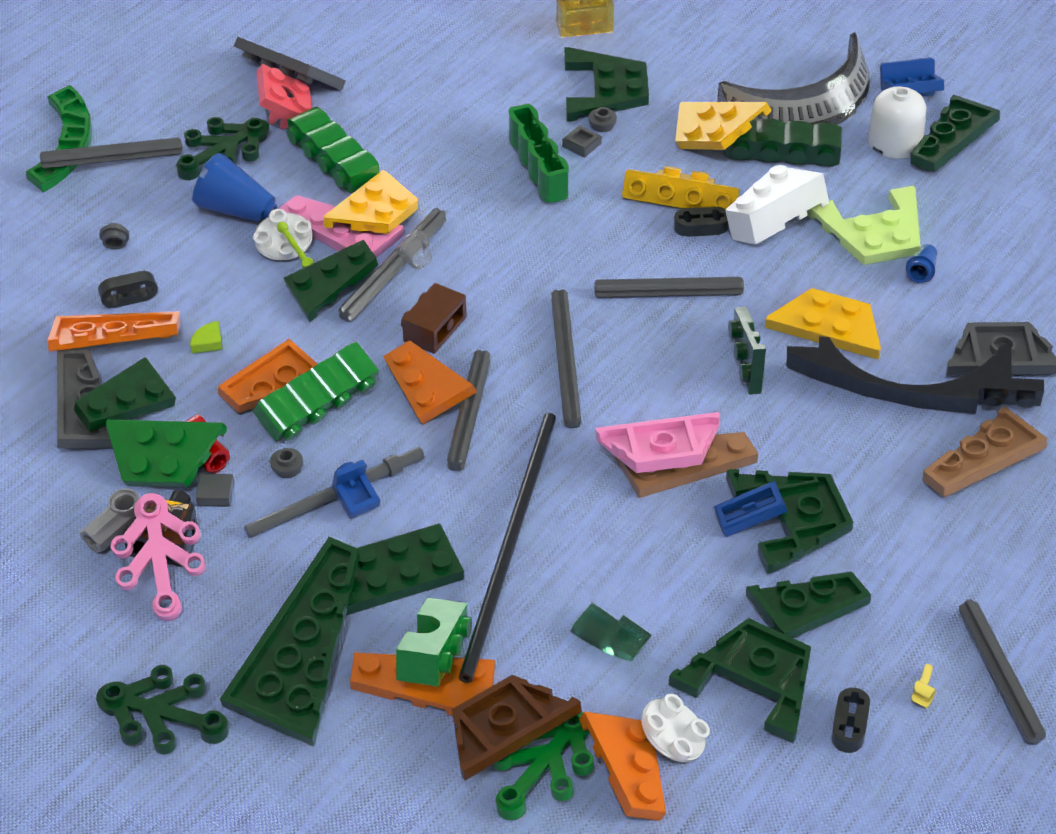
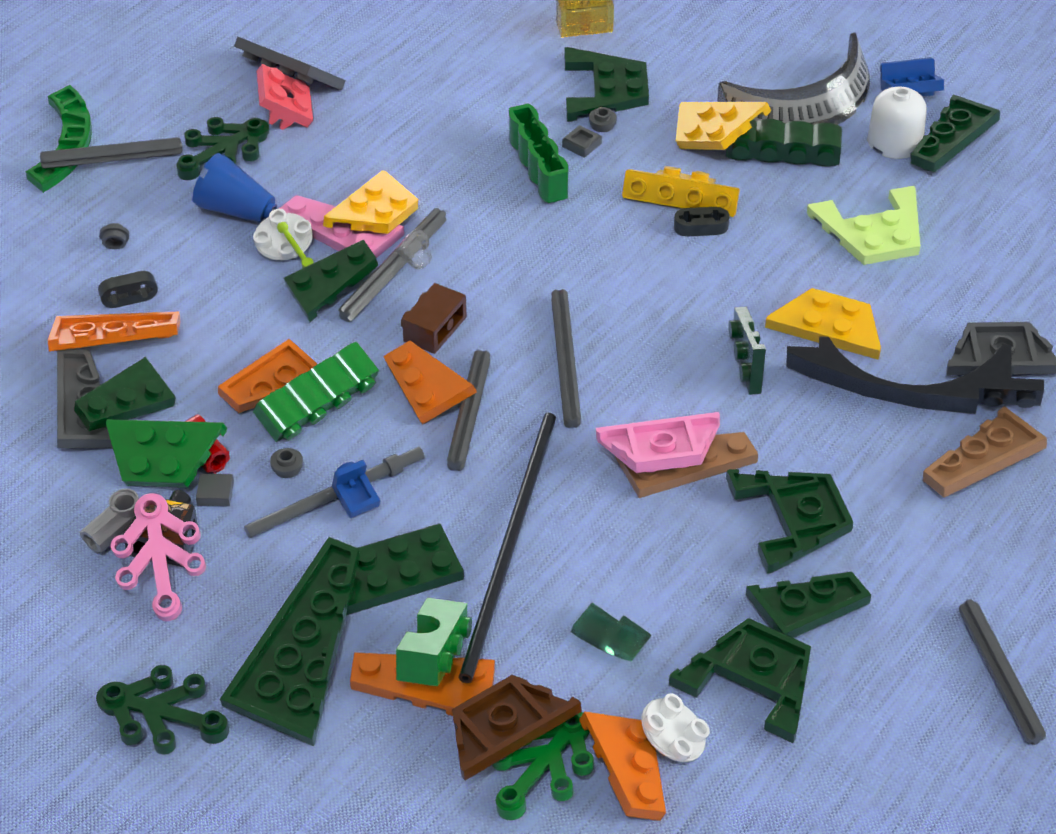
lime tile [190,321,222,353] -> none
green brick [286,107,380,193] -> none
dark grey axle [594,277,744,298] -> none
blue tile [713,481,788,537] -> none
white wedge [725,165,829,244] -> none
pearl dark grey beam [831,687,870,753] -> none
blue cone [906,244,937,283] -> none
light yellow hand [911,664,936,708] -> none

